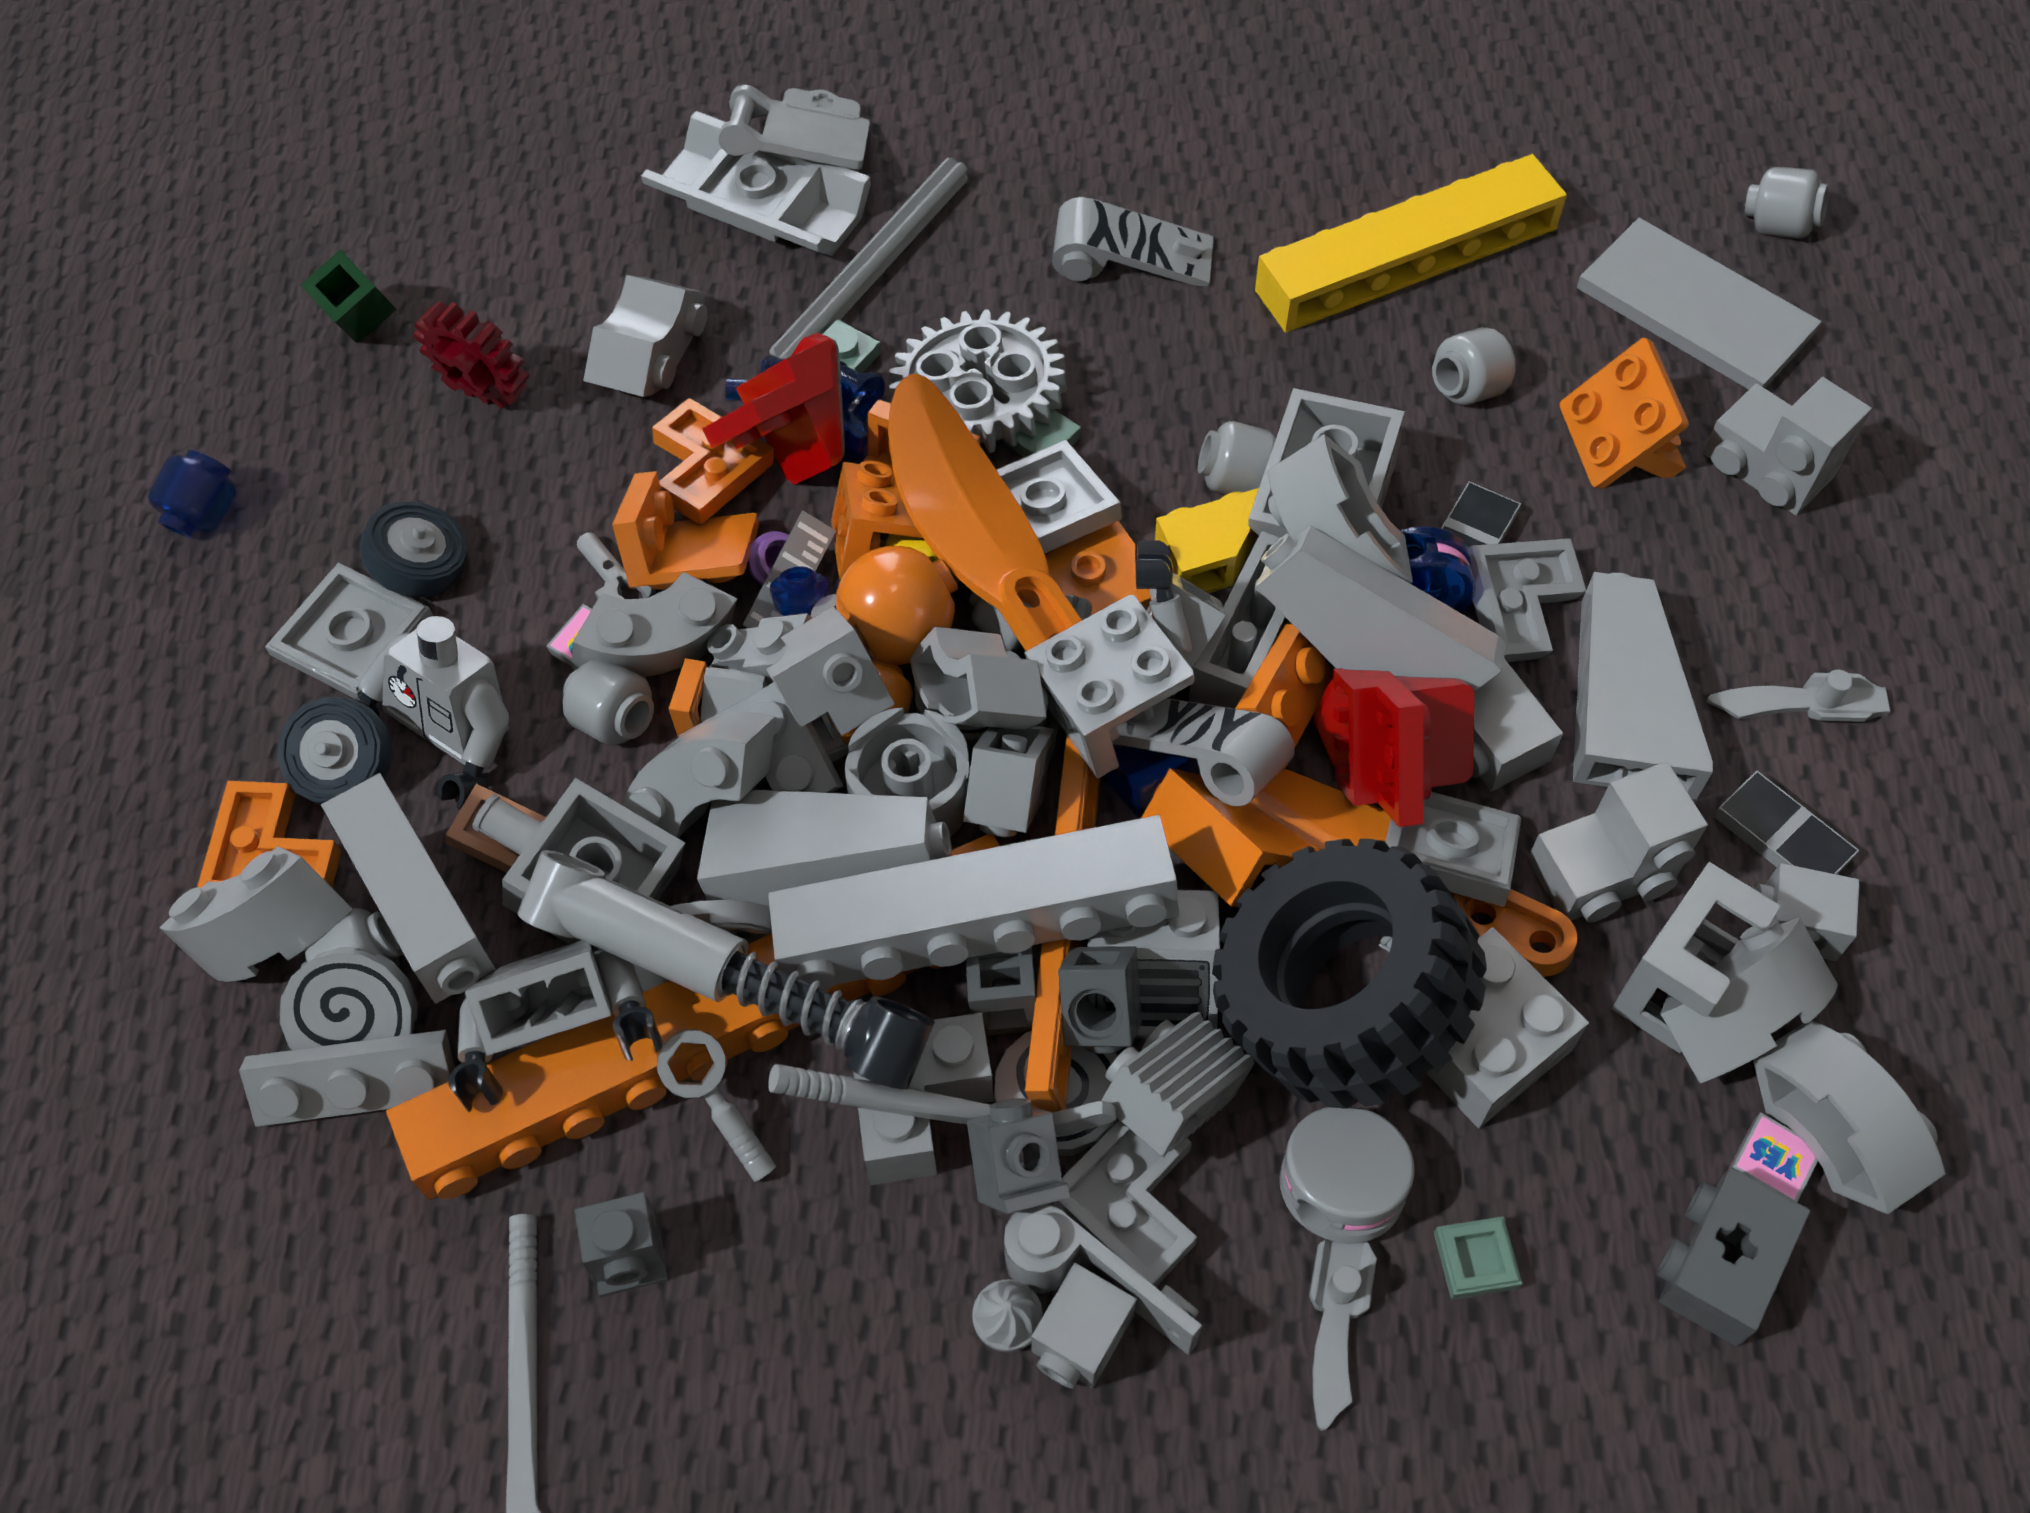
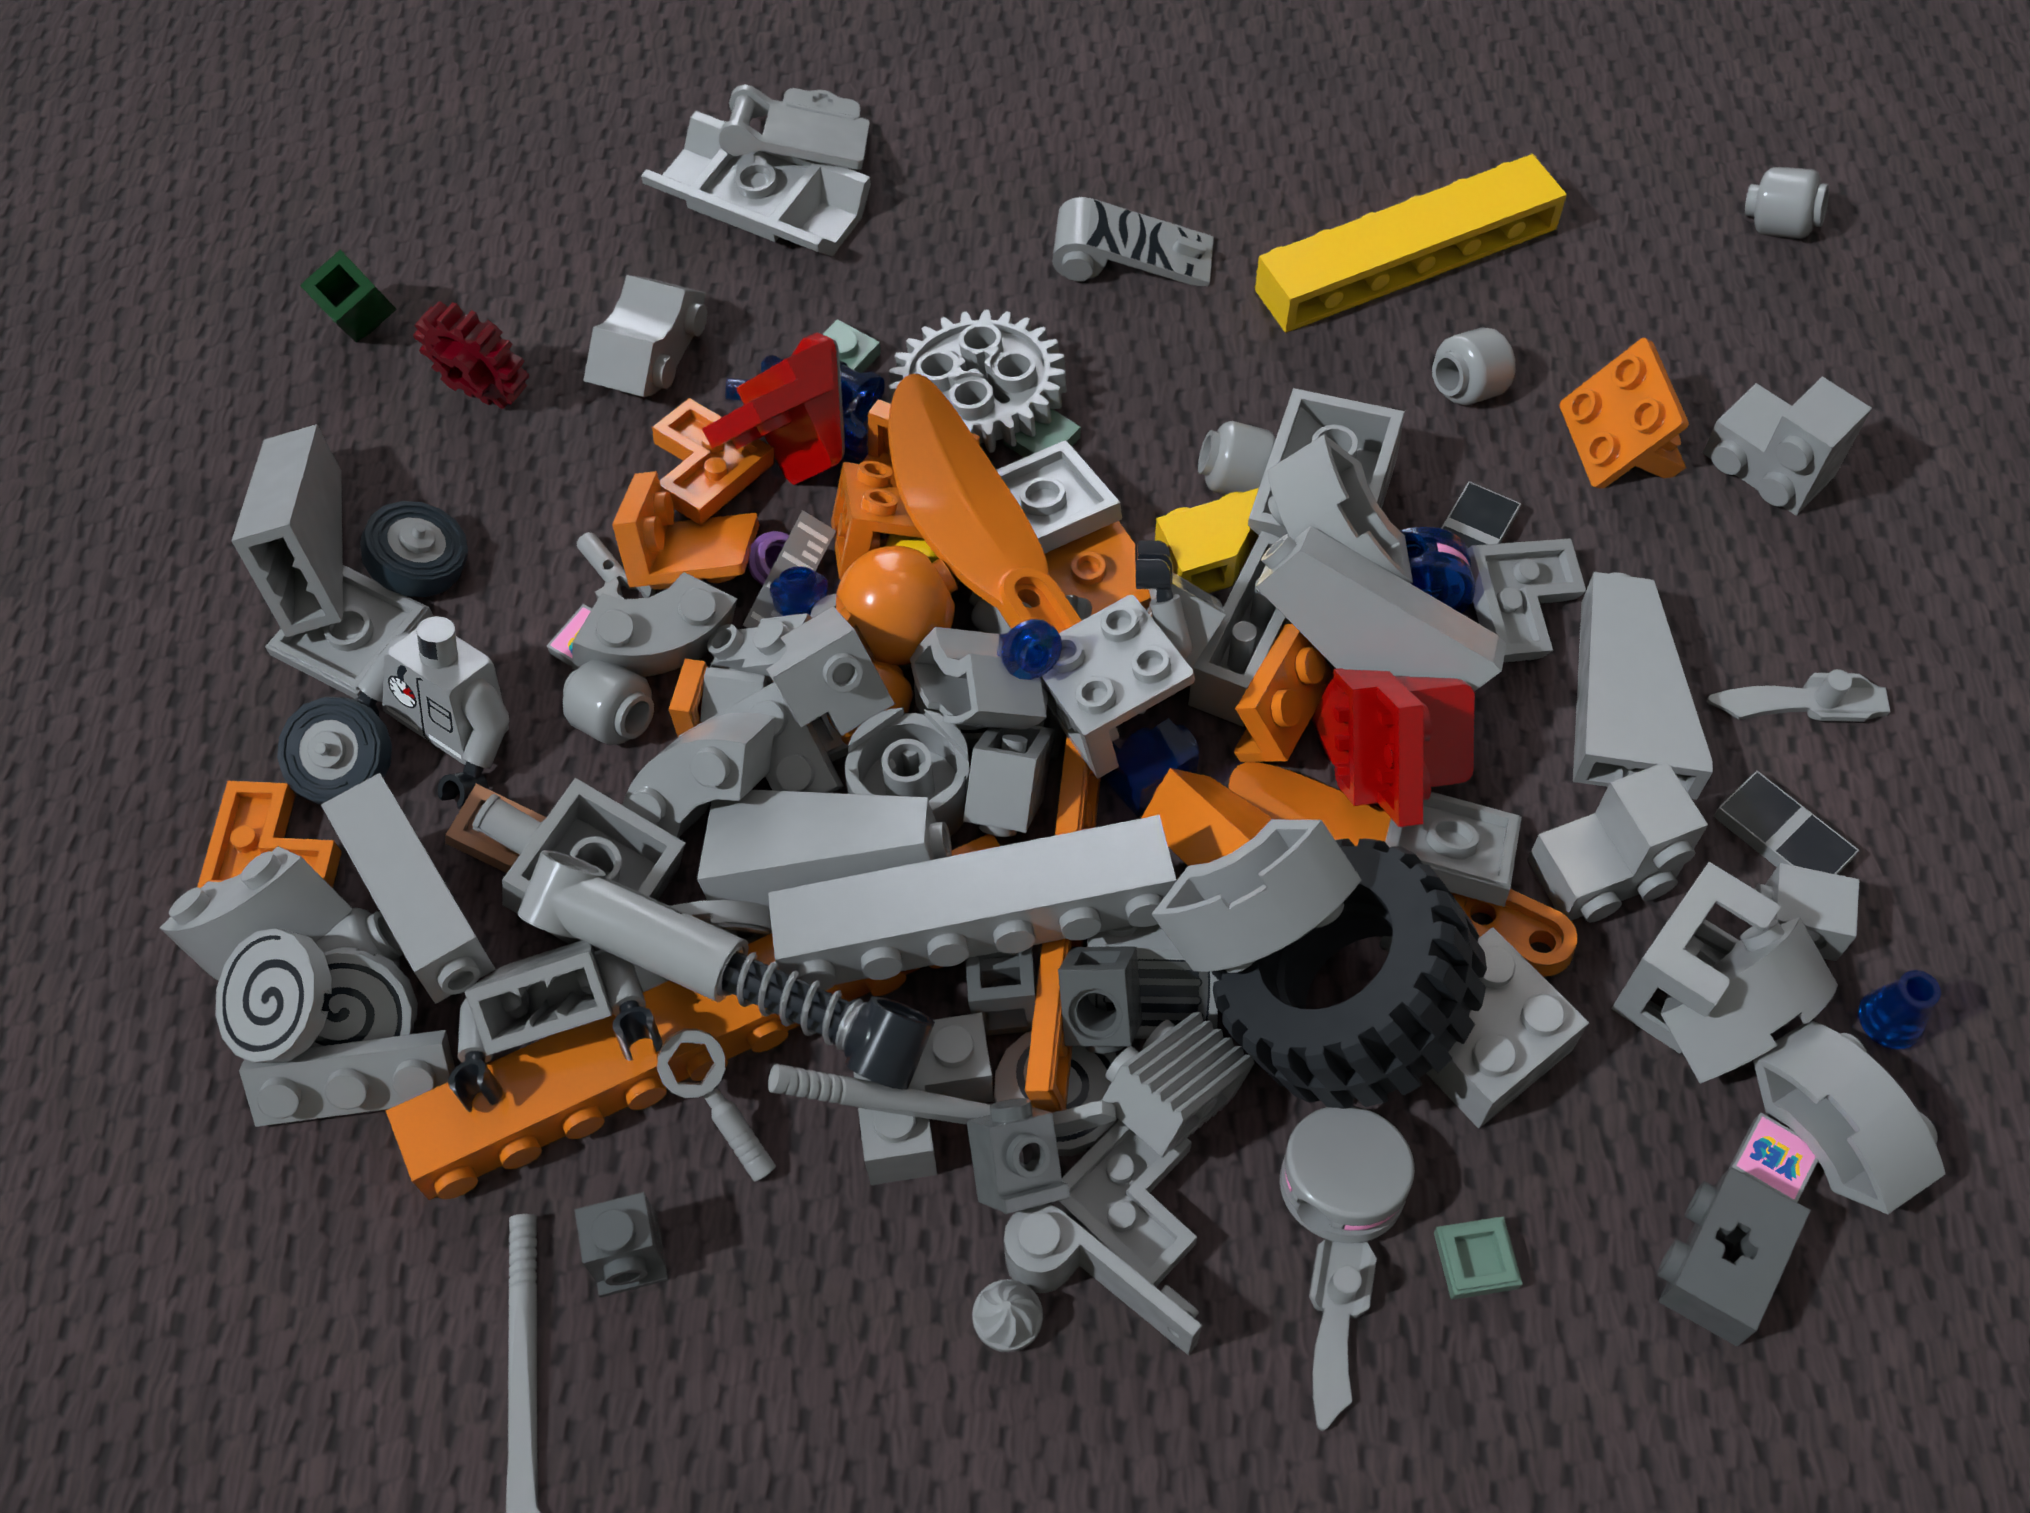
clear blue head [148,450,237,538] -> none
light grey axle [770,157,968,365] -> none
light grey brick [1031,1263,1137,1389] -> none
light grey door [1112,698,1294,806] -> none
light grey slope [1471,659,1563,792] -> none
light grey tile [1576,218,1822,389] -> none
none -> light grey tile [216,928,332,1063]
none -> light grey slope [232,424,343,637]
none -> clear blue plate [997,619,1062,680]
none -> light grey brick [1152,819,1362,973]
none -> clear blue cone [1858,970,1941,1049]

